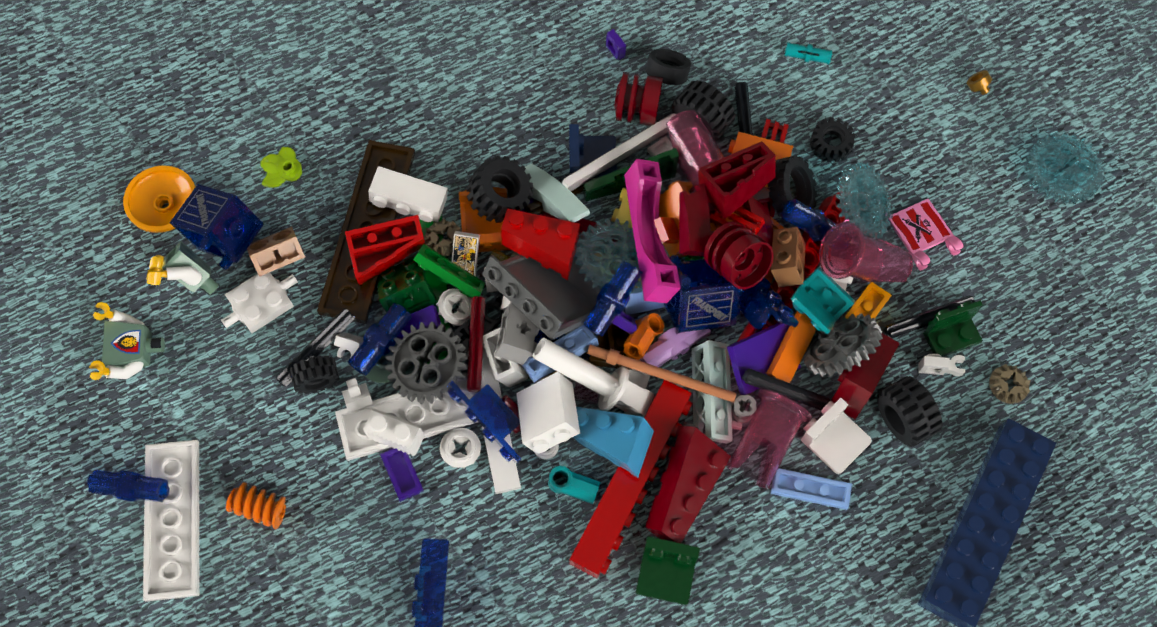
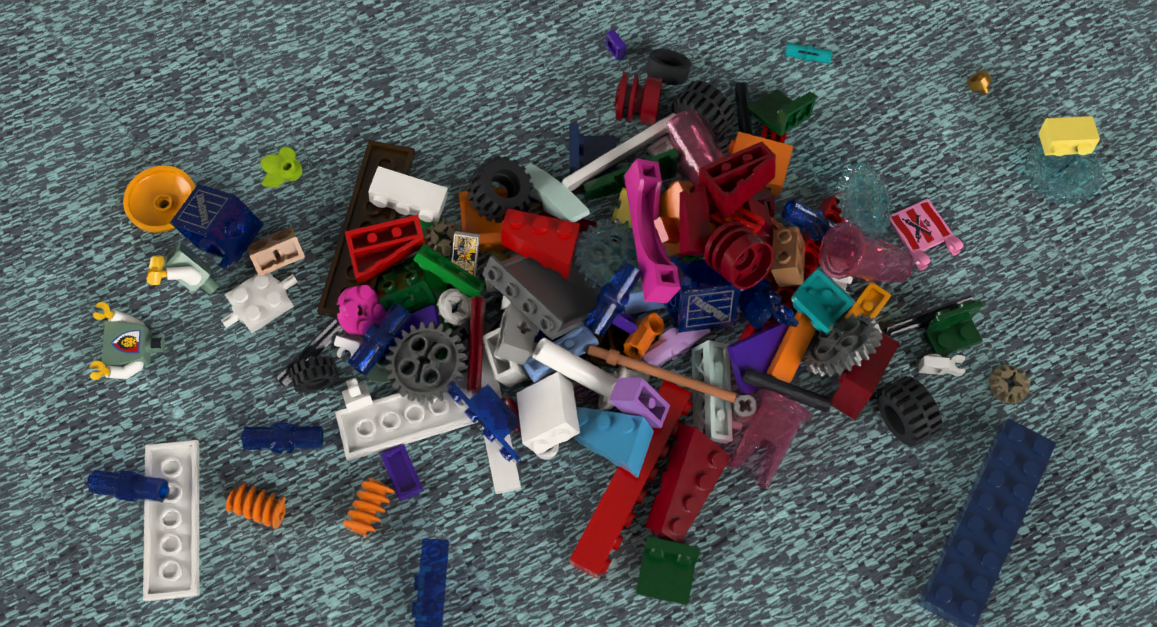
white brick [363,408,425,456] -> none
white gear [440,428,481,469] -> none
teal piece [548,466,601,504] -> none
black tyre [768,156,817,222] -> none
light blue tile [770,467,852,510] -> none
white bracket [801,398,872,474] -> none
black tyre [810,117,855,163] -> none
none -> clear blue piece [242,423,324,453]
none -> dark pink plate [337,285,386,336]
none -> orange piece [343,478,395,538]
none -> medium lavender brick [609,376,670,428]
none -> dark green bracket [747,90,817,136]
none -> light yellow brick [1039,116,1100,156]

